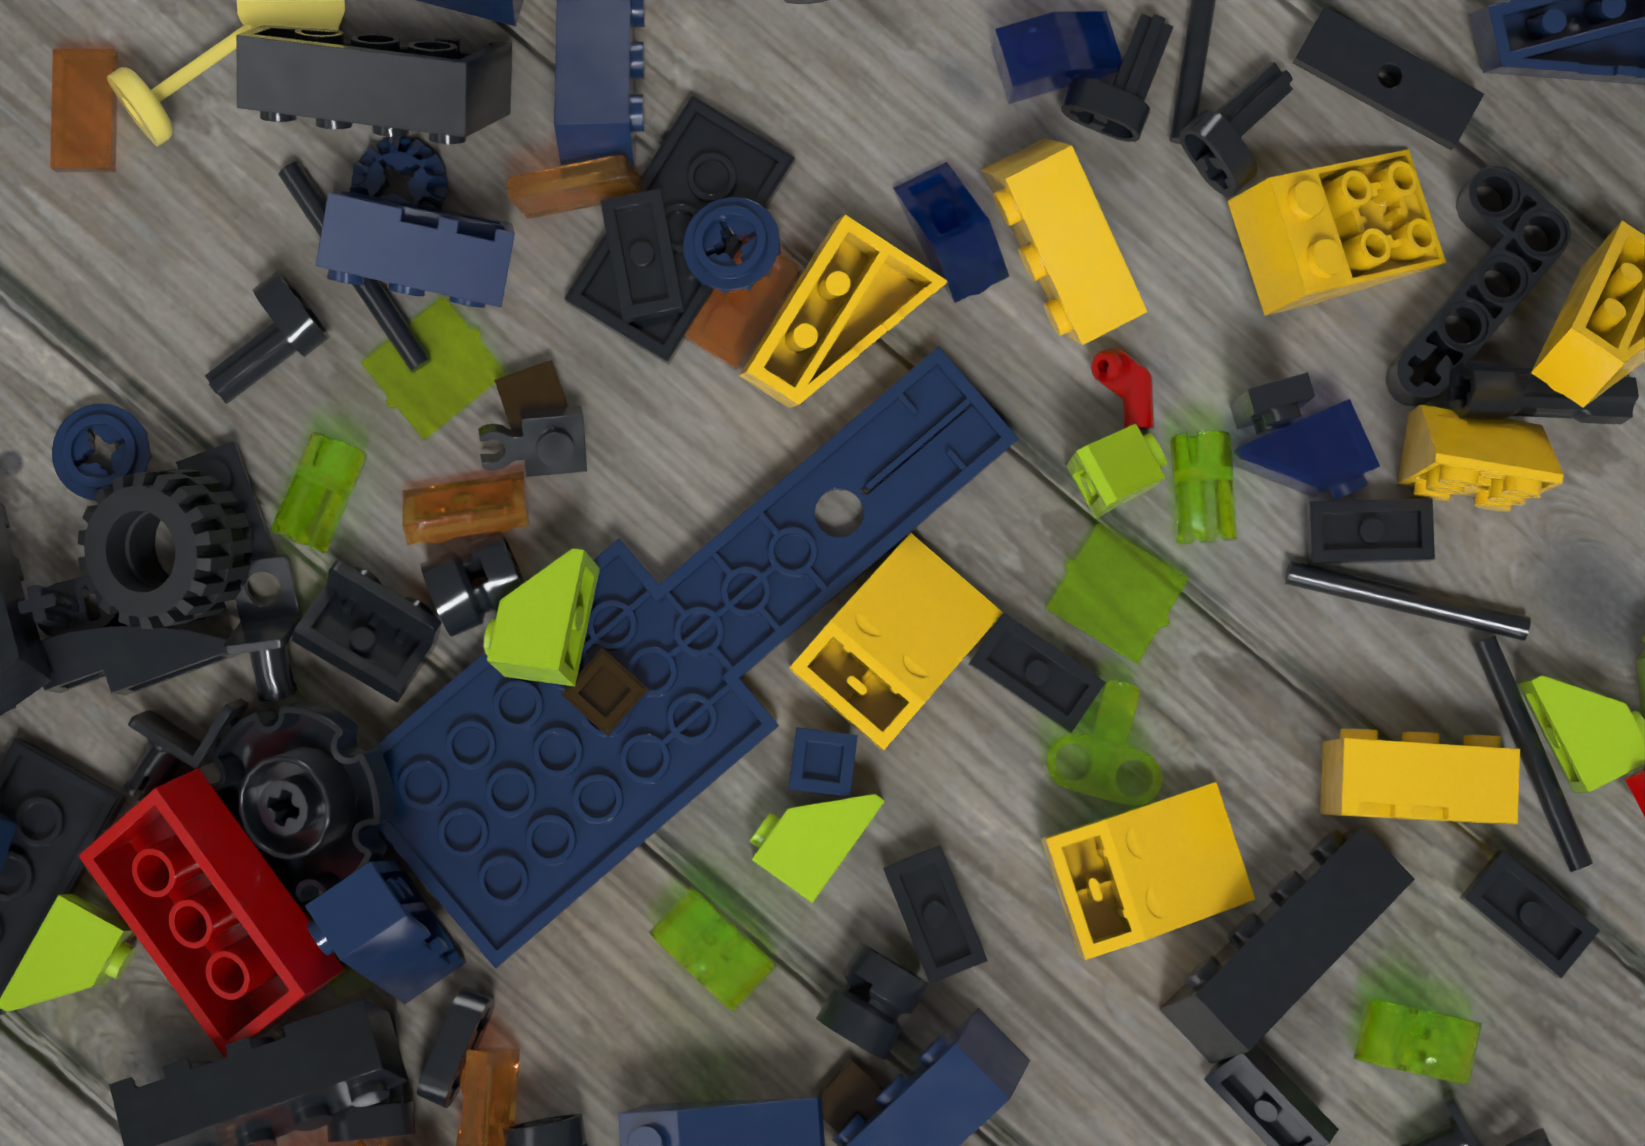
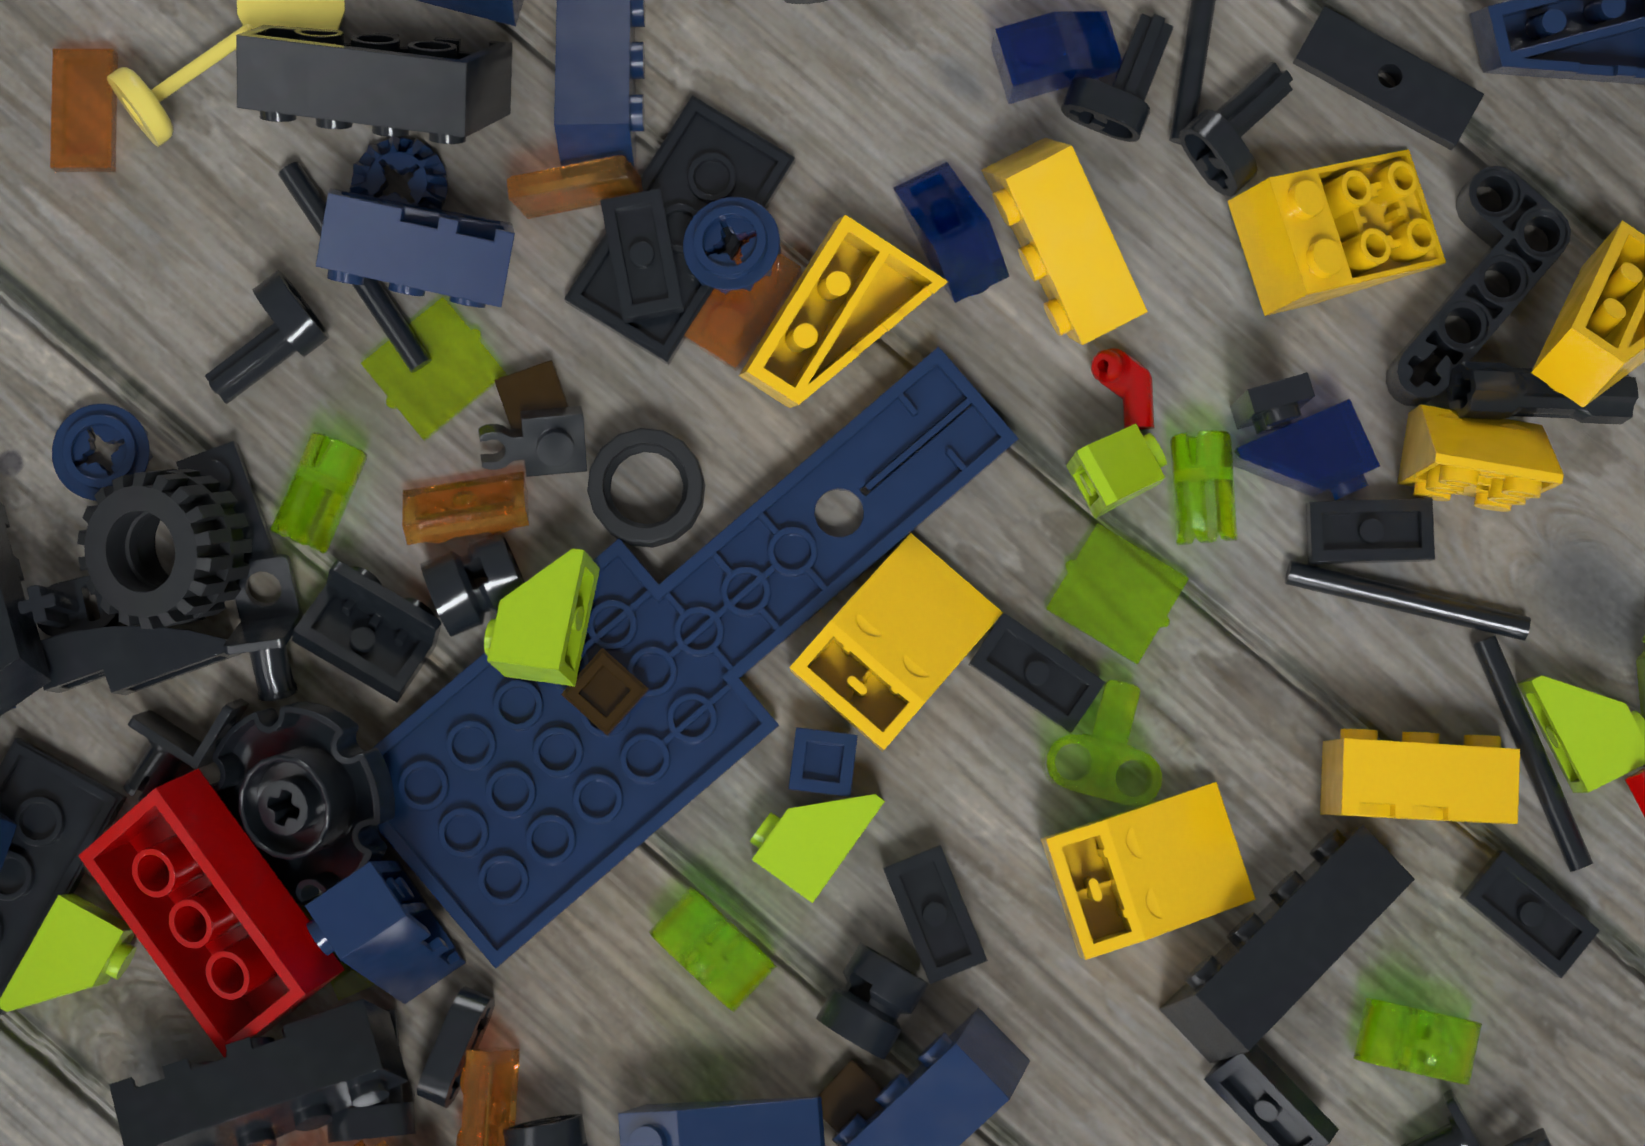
none -> black tyre [587,428,706,548]

